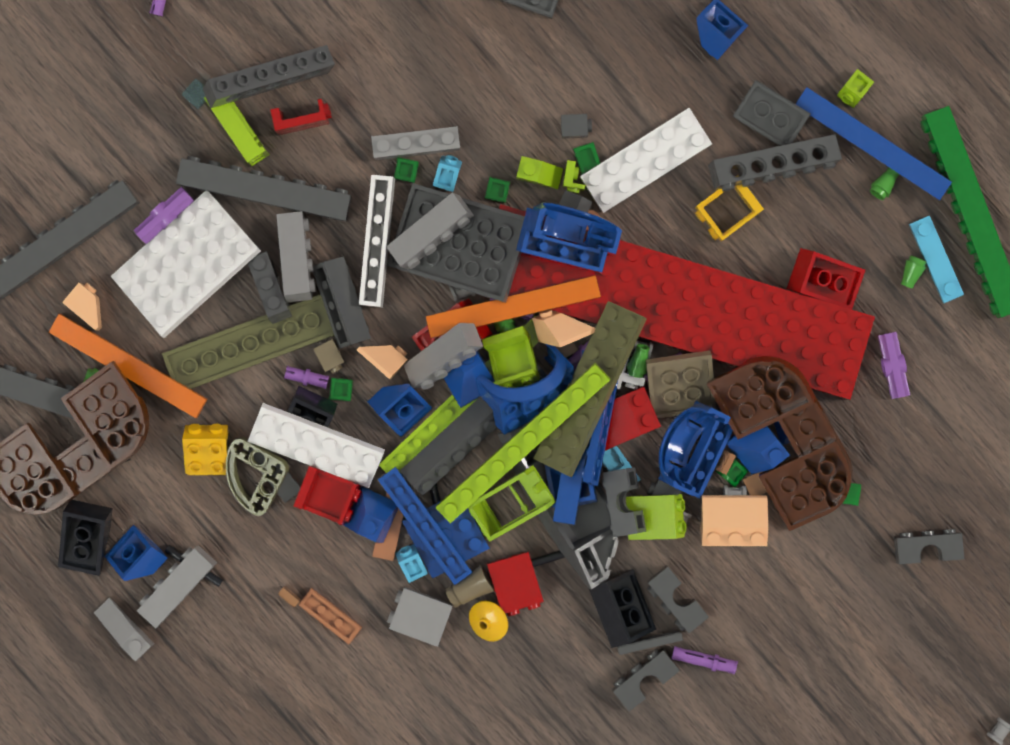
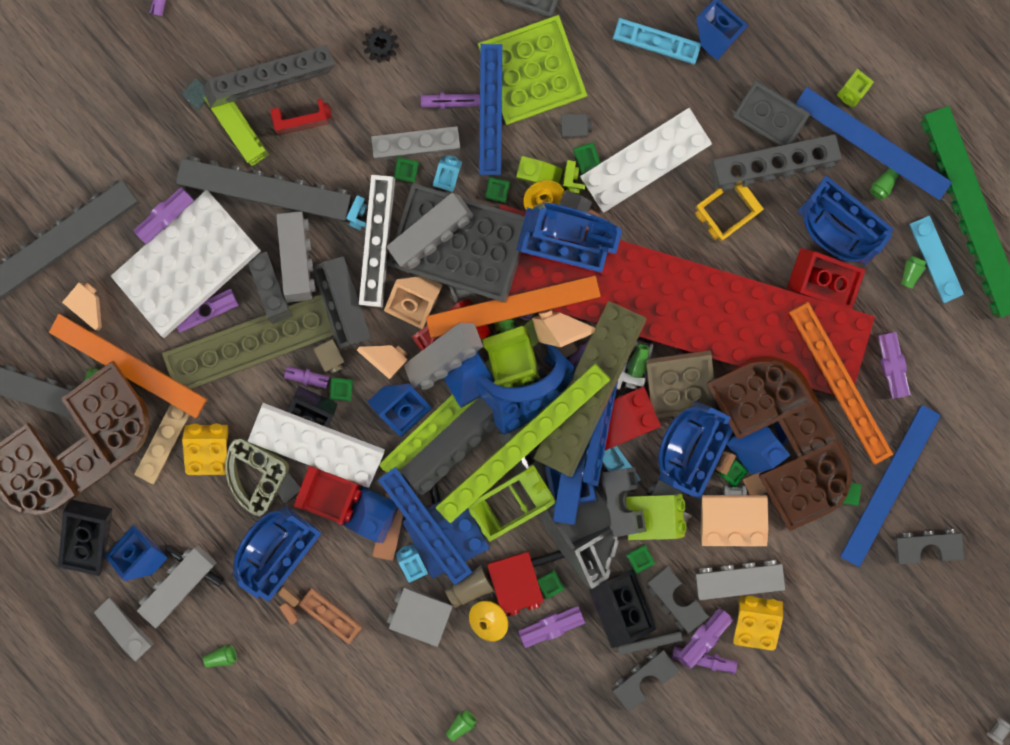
none -> tan plate [134,404,190,485]
none -> medium lavender piece [176,289,239,333]
none -> bright green cone [203,645,237,668]
none -> blue piece [232,505,322,602]
none -> nougat tile [279,602,299,625]
none -> medium azure bracket [346,195,367,230]
none -> black gear [362,26,399,63]
none -> light nougat slope [384,276,443,329]
none -> medium lavender pin [421,92,480,110]
none -> bright green cone [446,710,477,742]
none -> lime plate [477,15,588,126]
none -> blue plate [479,44,502,175]
none -> medium lavender piece [518,606,585,648]
none -> yellow dish [523,180,564,210]
none -> green tile [537,570,565,599]
none -> medium azure plate [613,18,701,65]
none -> green tile [626,544,655,574]
none -> medium lavender piece [677,608,733,669]
none -> light grey brick [694,560,785,600]
none -> yellow bracket [733,595,783,651]
none -> orange tile [788,302,893,465]
none -> blue piece [797,176,894,265]
none -> blue tile [839,405,941,567]

